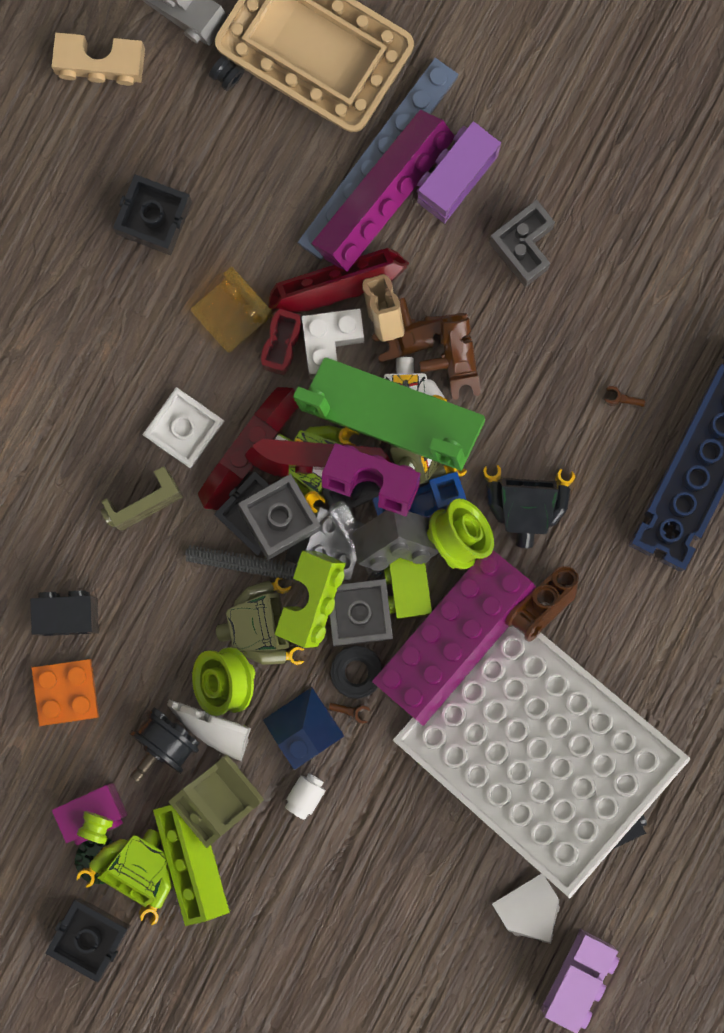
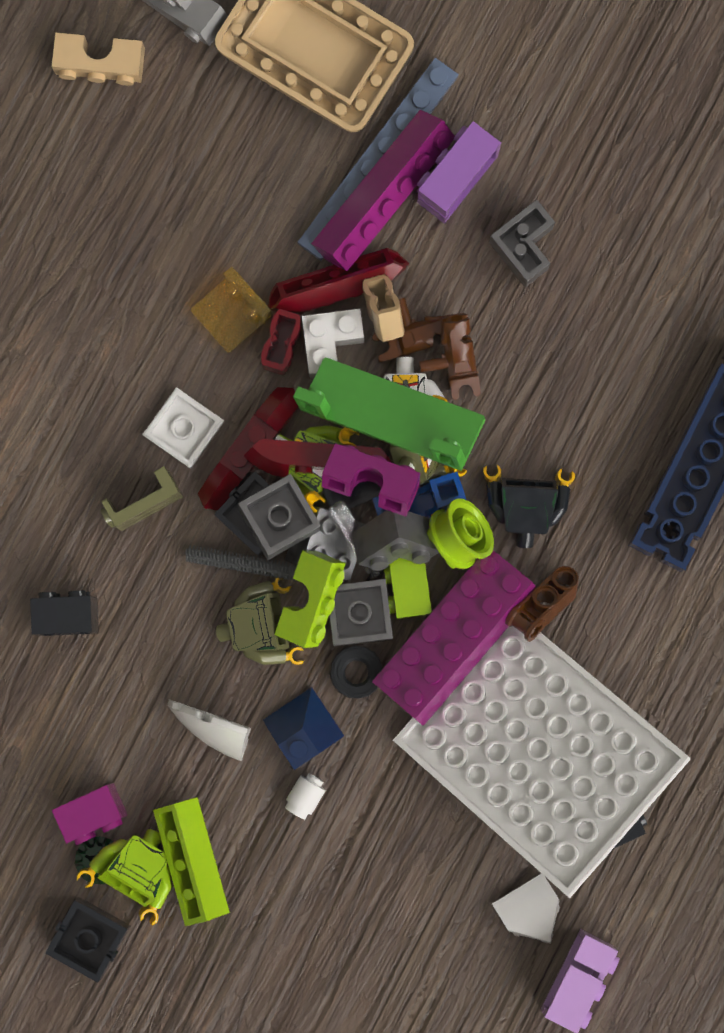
orange plate [32,659,99,726] -> none
lime wheel [77,811,113,844] -> none
black brick [113,174,192,256] -> none
black wheel [129,707,200,783] -> none
olive panel [168,755,264,848] -> none
lime wheel [192,647,255,716] -> none
black wheel [209,55,245,91] -> none
reddish brown hand [329,703,371,724] -> none
reddish brown hand [604,386,645,407] -> none

